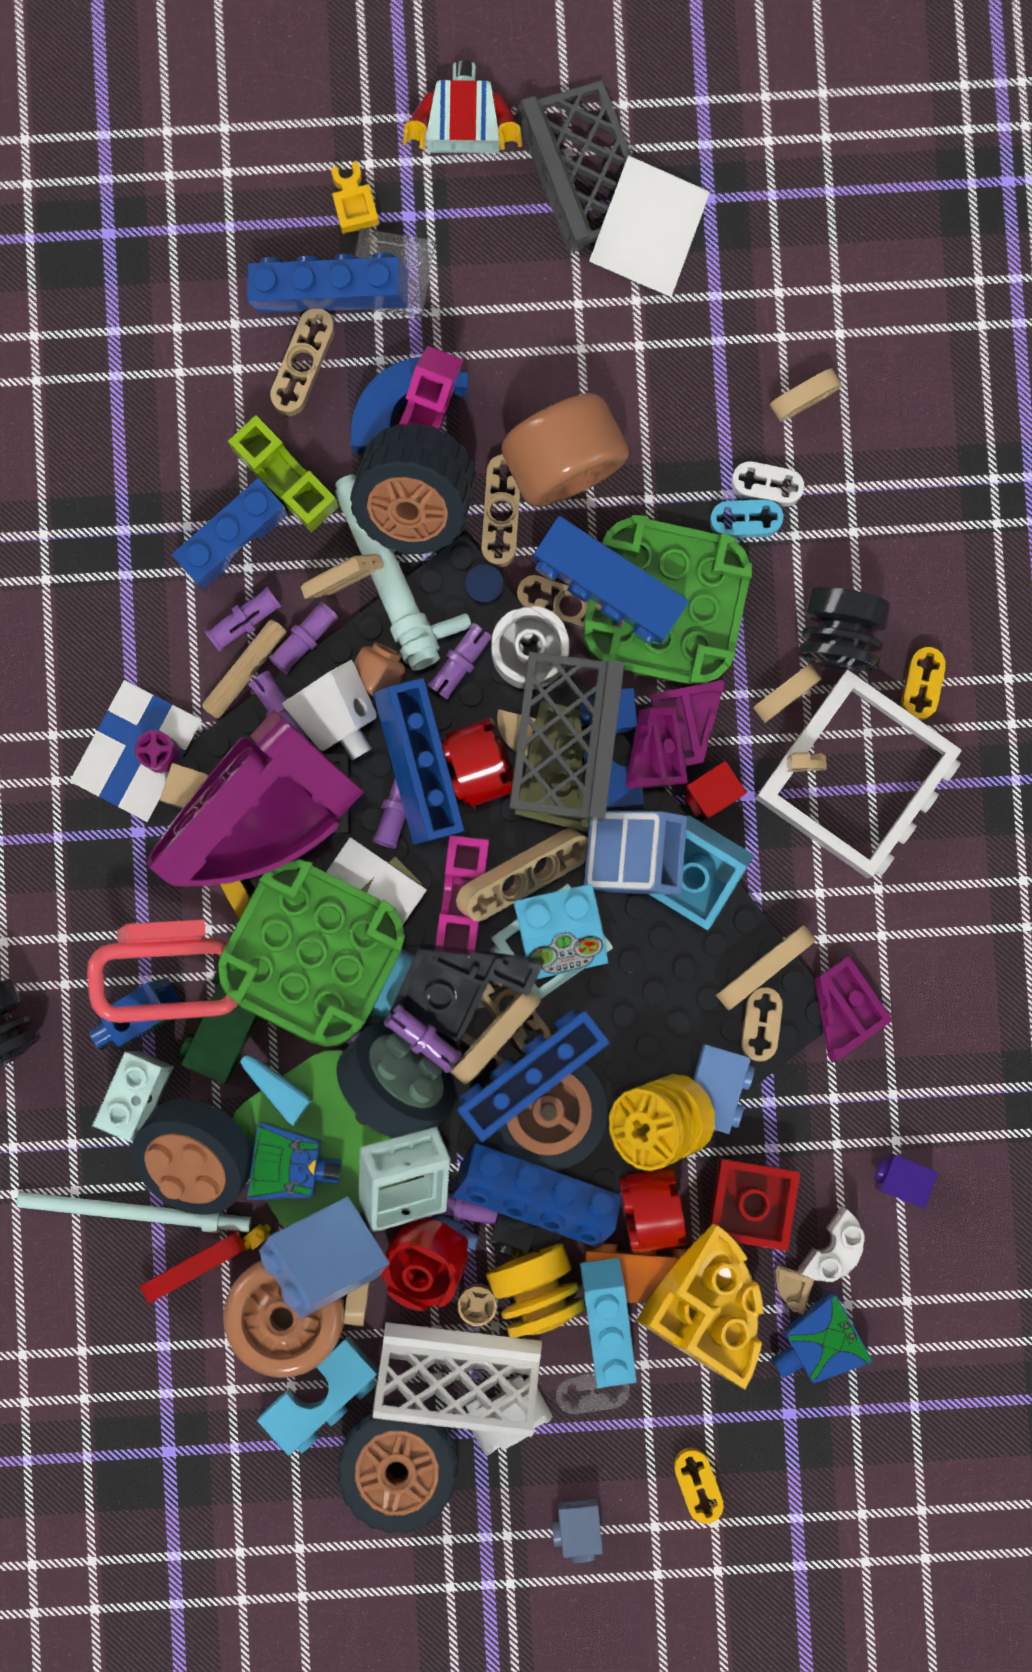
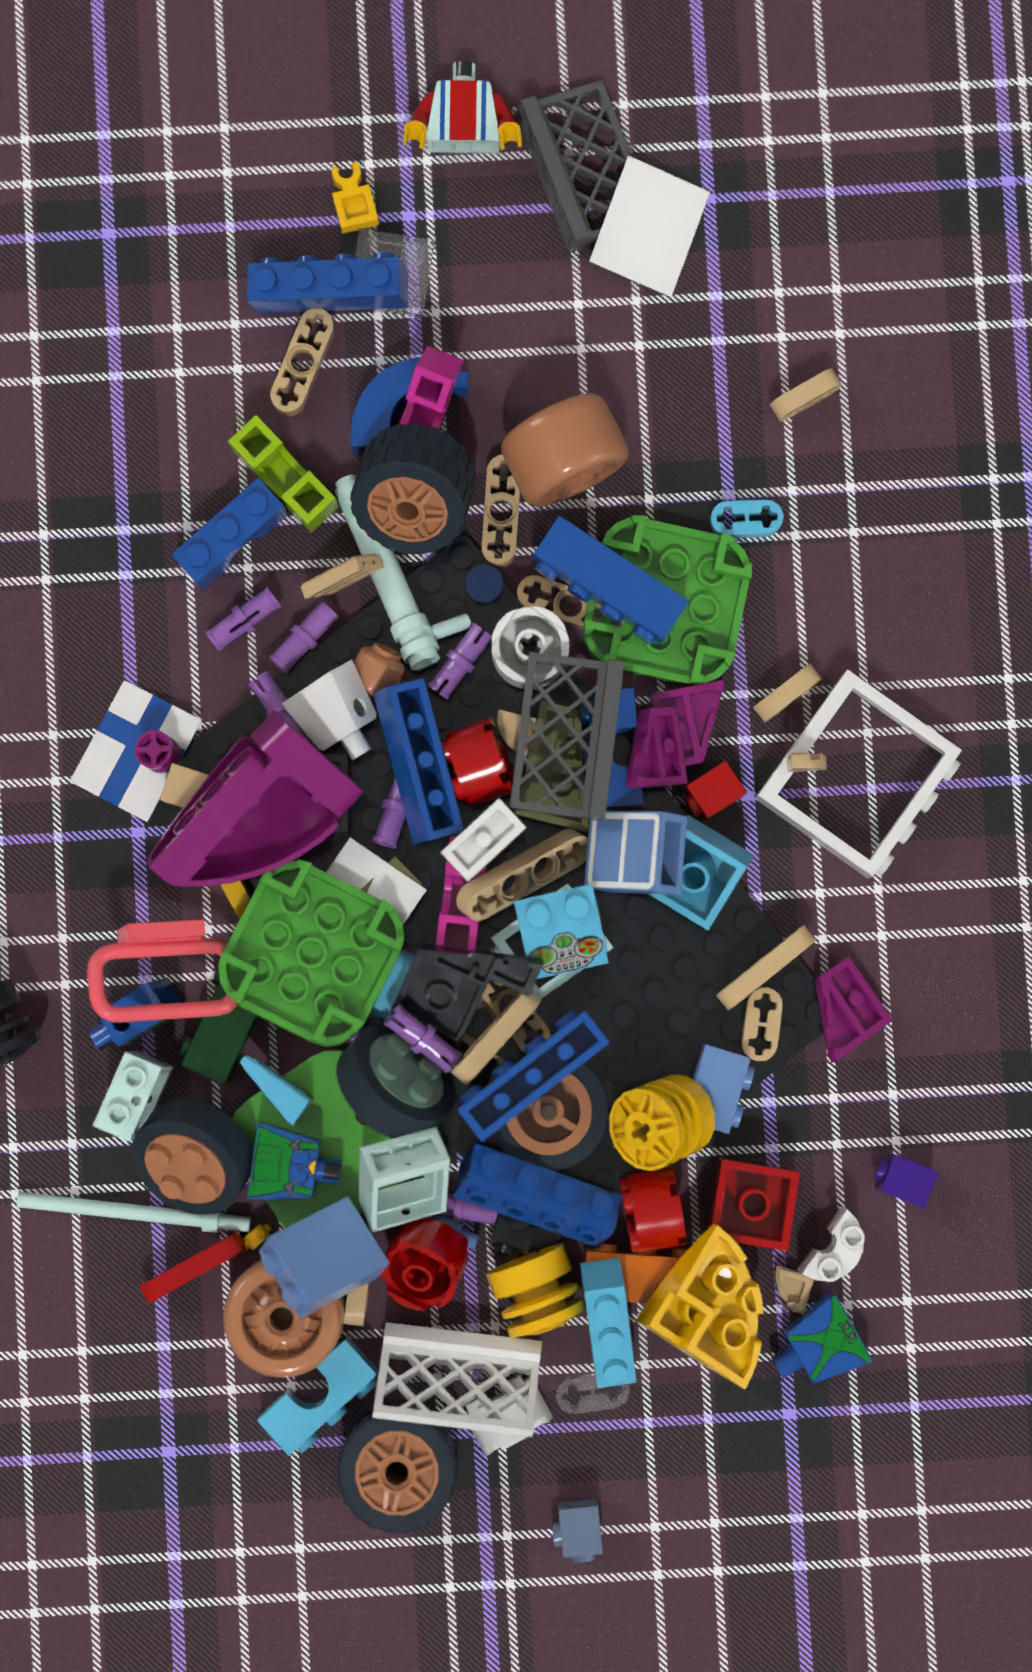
tan axle [202,620,286,718] -> none
tan wheel [458,1283,497,1326] -> none
yellow beam [674,1447,724,1524] -> none
white beam [731,462,804,507] -> none
black wheel [798,587,890,672] -> none
yellow beam [901,647,946,721] -> none
none -> white plate [441,799,526,882]

